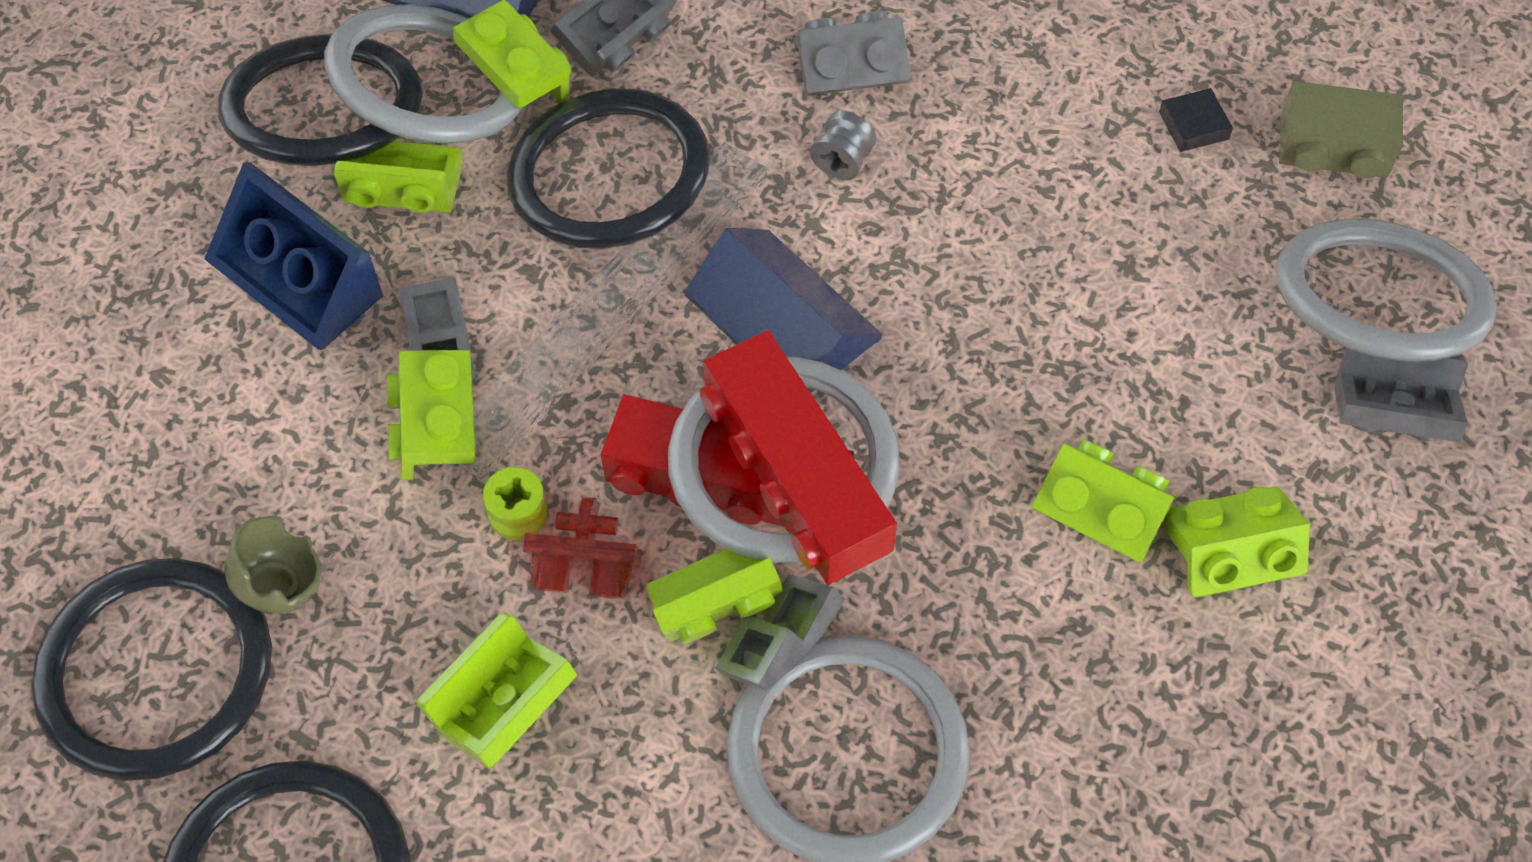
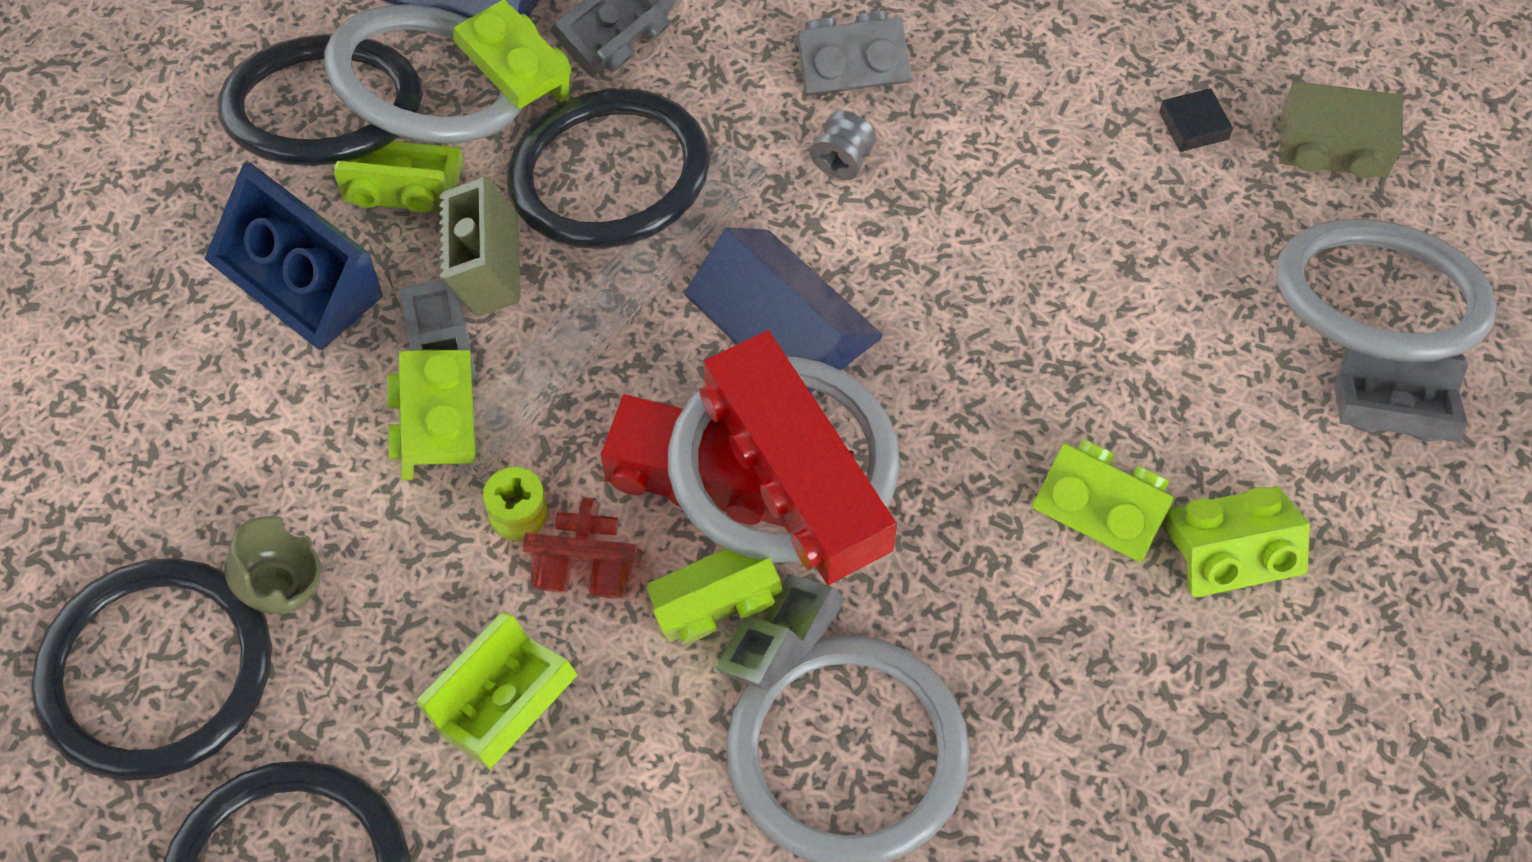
none -> olive brick [439,177,521,316]

